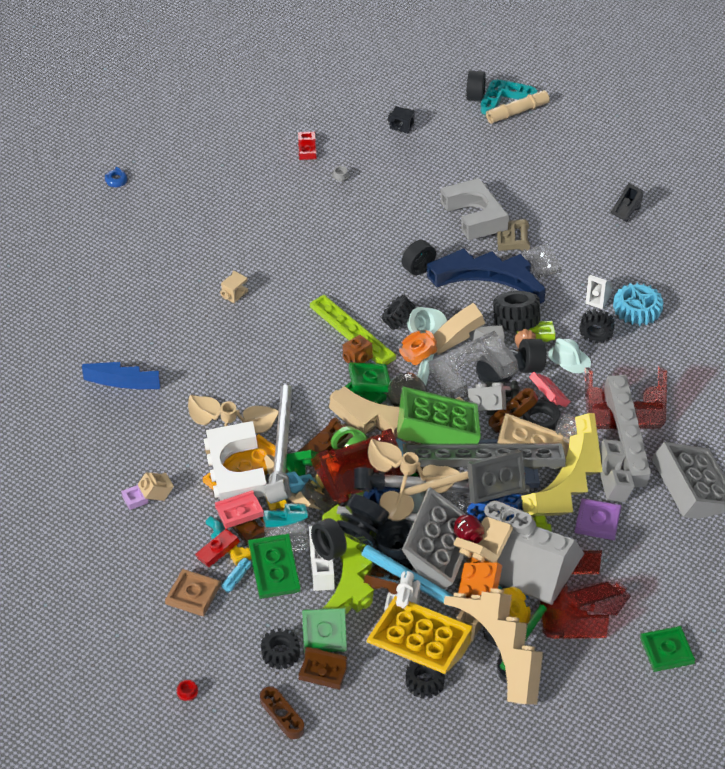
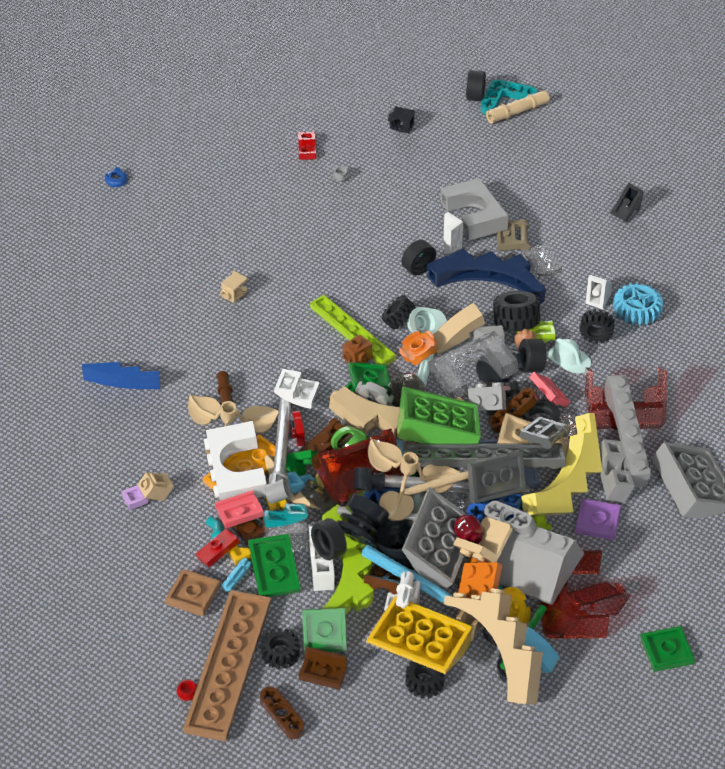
none -> medium nougat plate [183,590,271,742]
none -> reddish brown pin [216,371,234,405]
none -> white slope [274,369,319,409]
none -> red plate [291,411,305,447]
none -> light grey plate [355,381,394,406]
none -> white panel [444,212,463,255]
none -> dark grey plate [520,417,570,450]
none -> medium azure slope [525,627,559,673]

